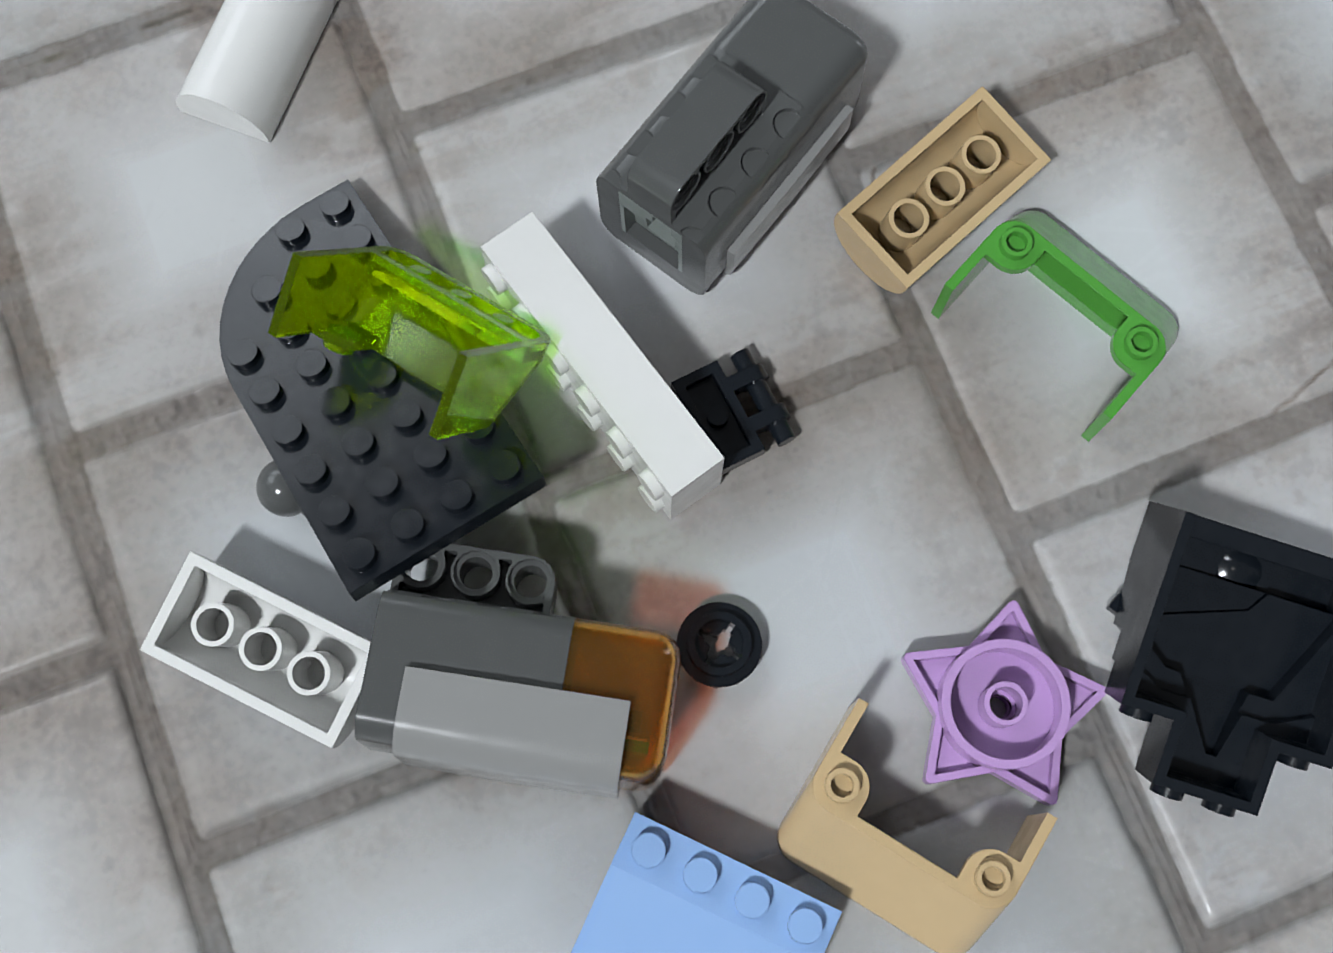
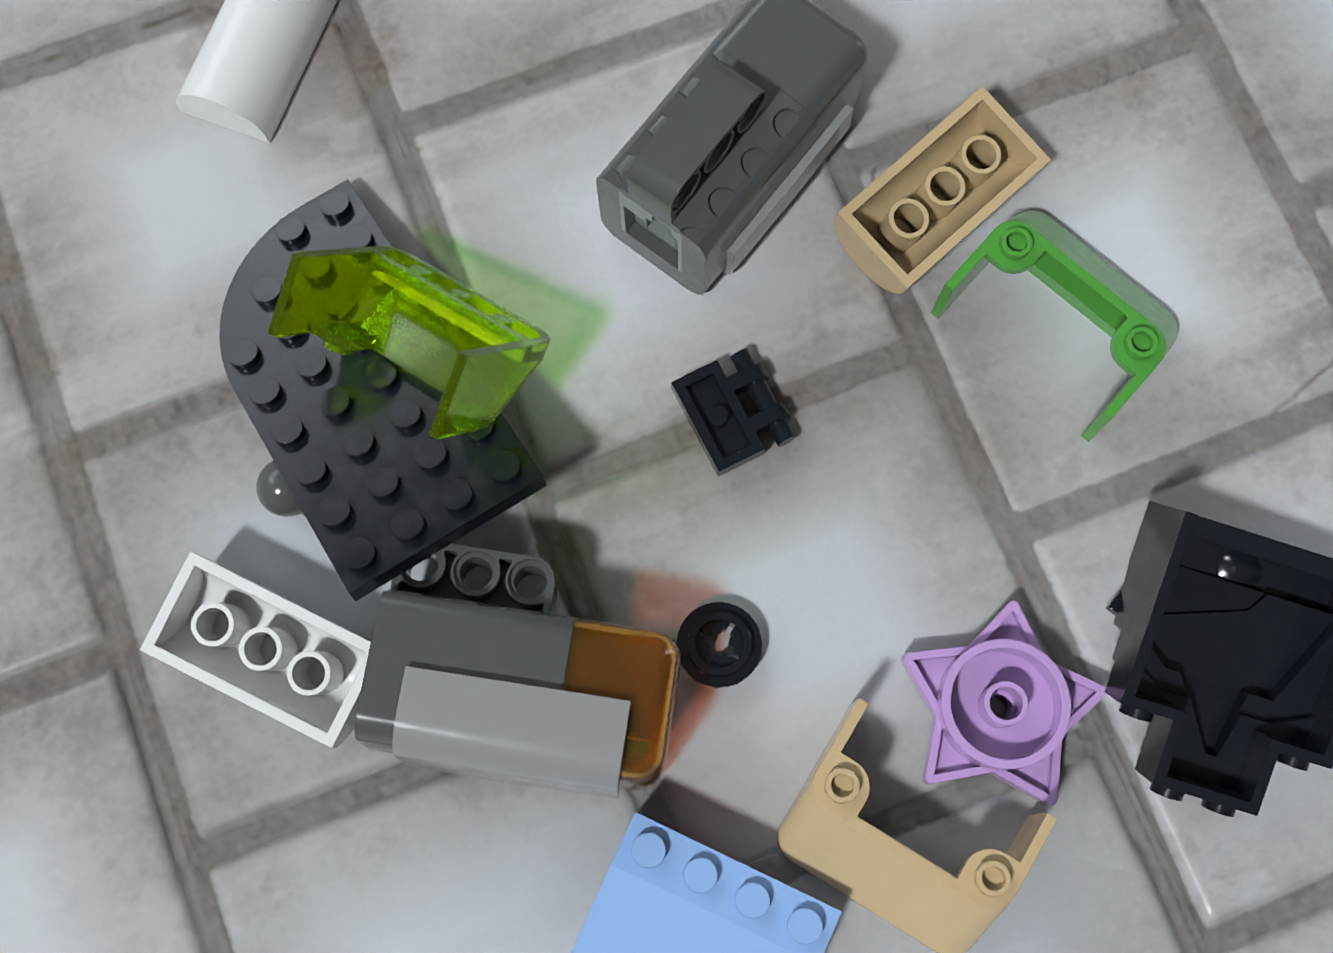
white brick [481,211,725,520] -> none

